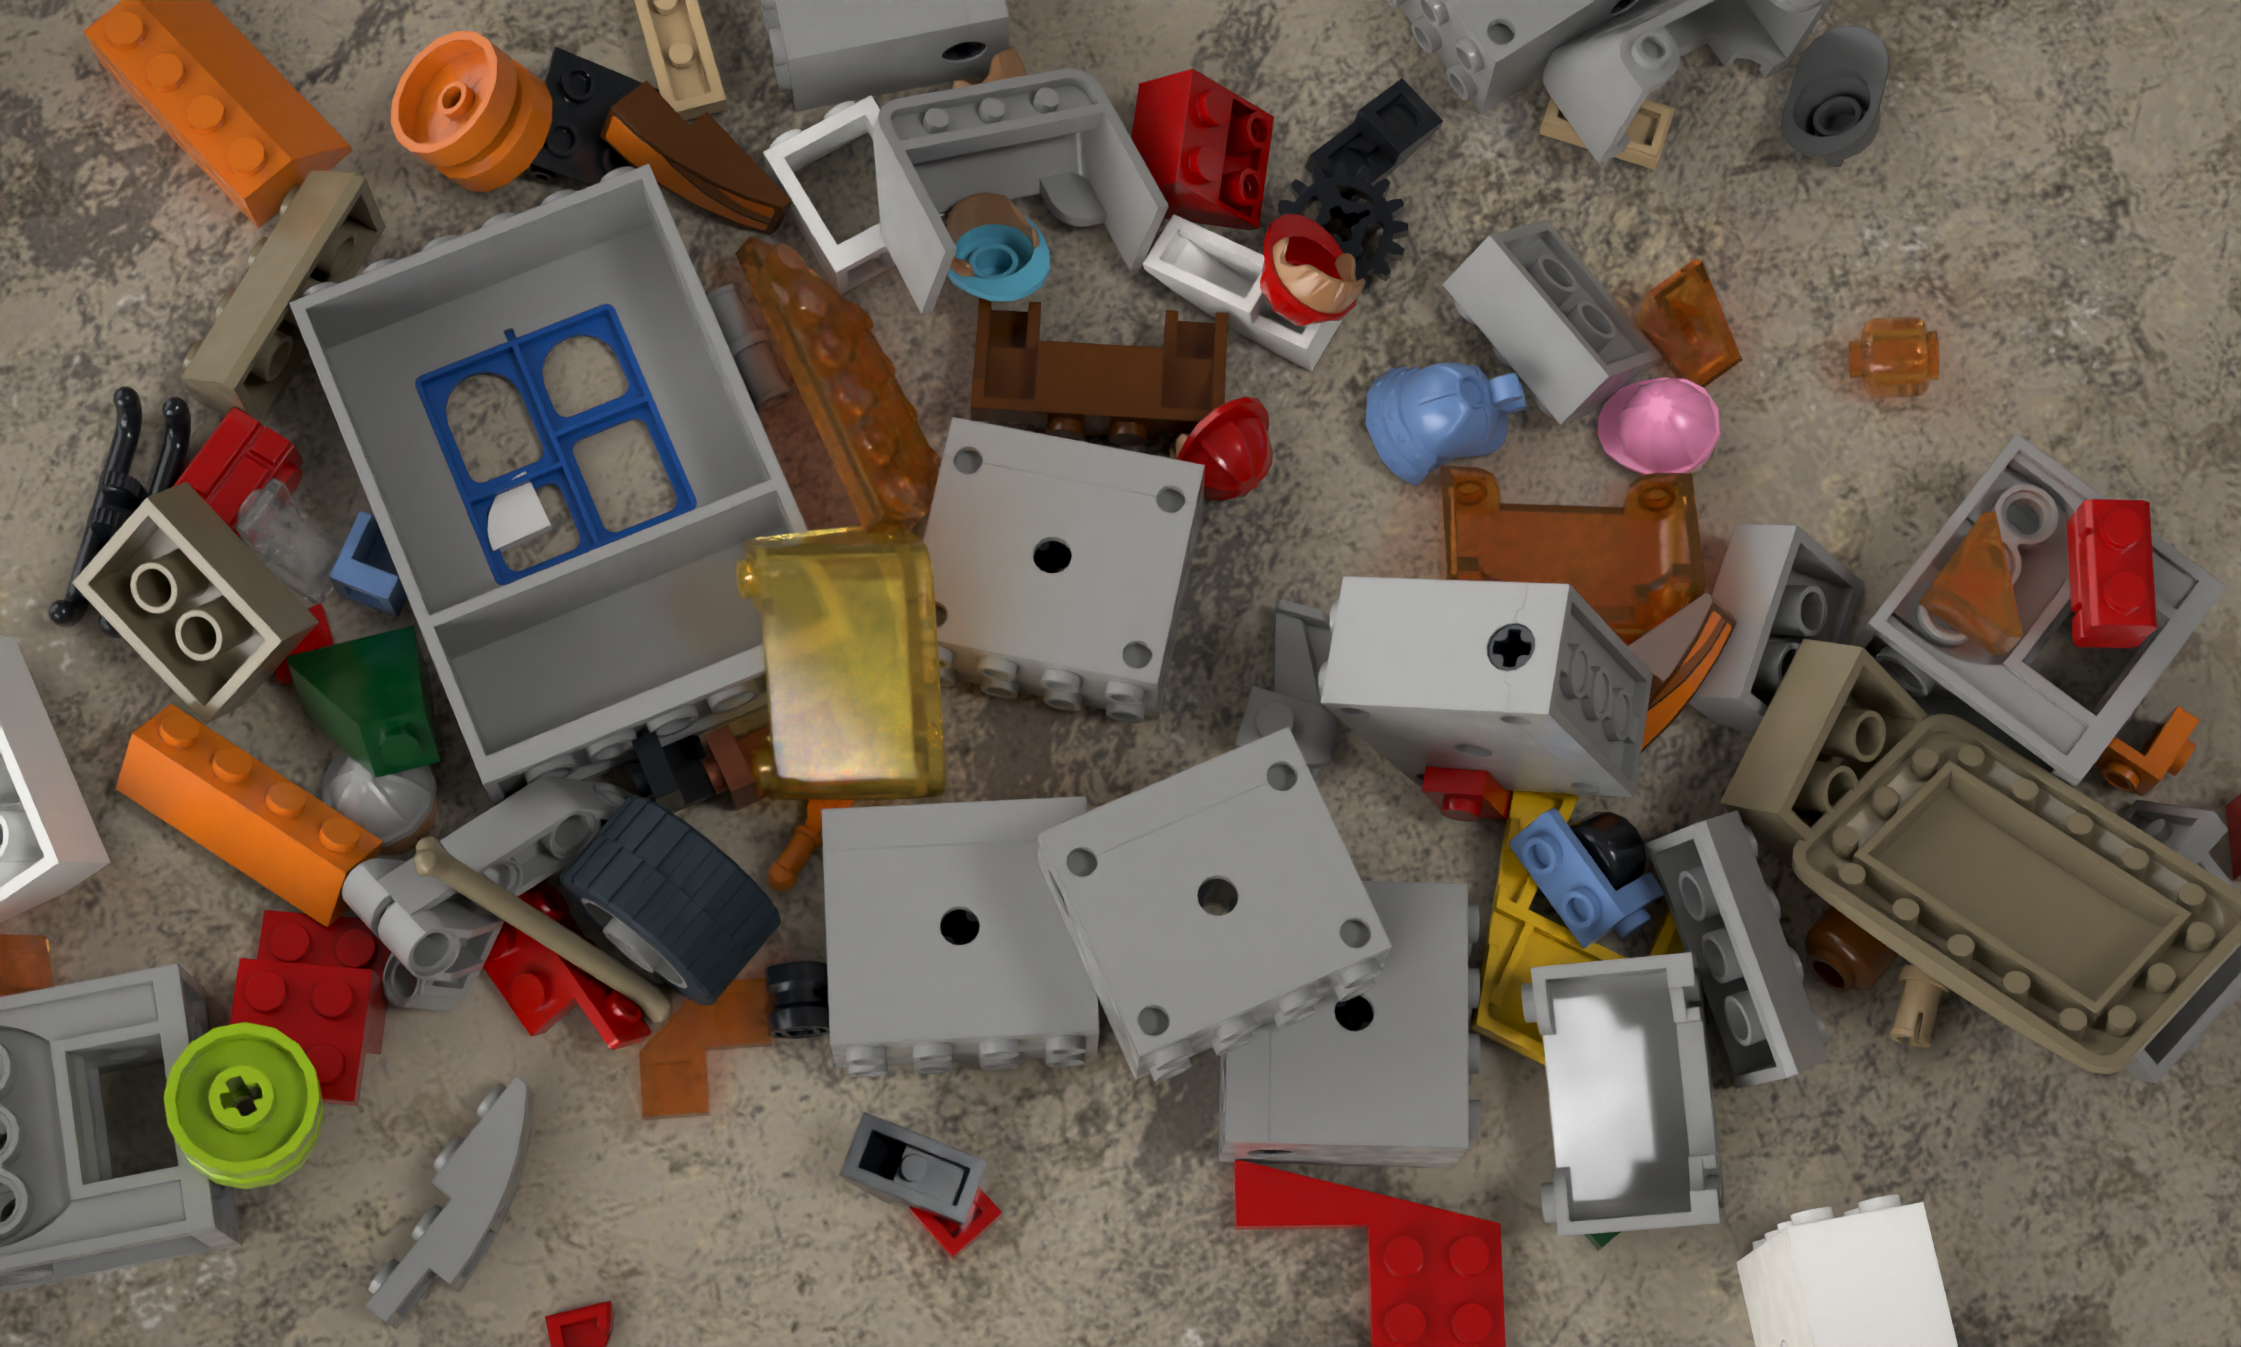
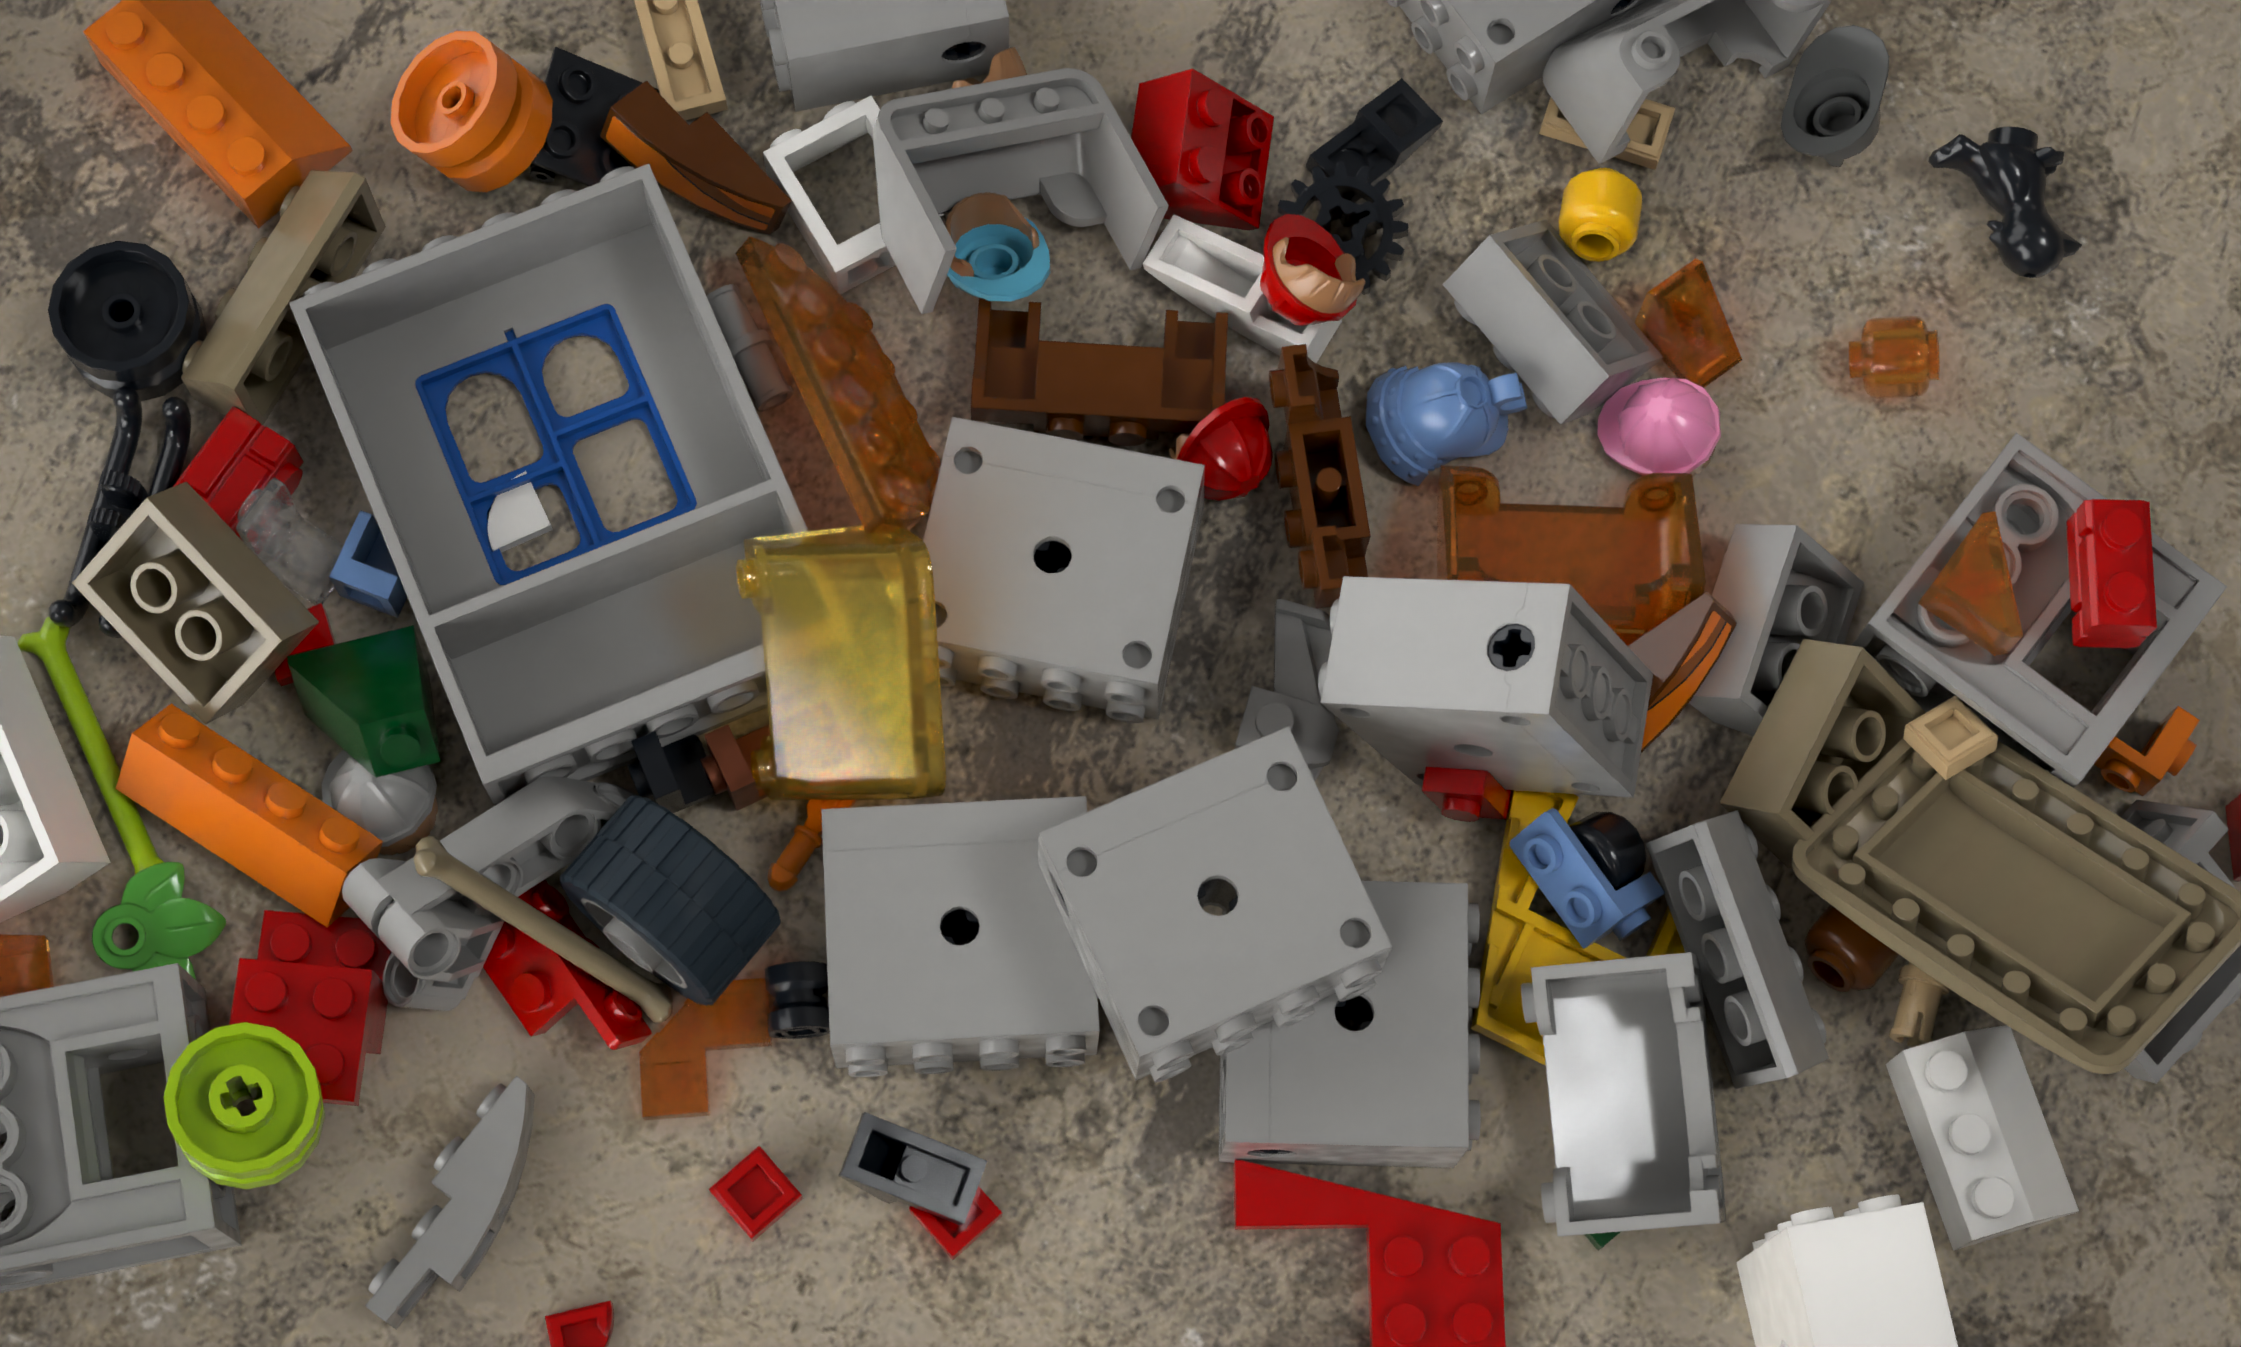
none -> lime piece [17,617,185,874]
none -> black wheel [48,241,207,401]
none -> bright green plate [92,862,226,980]
none -> red tile [709,1146,803,1242]
none -> reddish brown bracket [1269,344,1371,609]
none -> yellow head [1558,168,1642,262]
none -> white slope [1886,1025,2079,1251]
none -> tan tile [1903,695,1998,780]
none -> black animal [1928,127,2082,278]

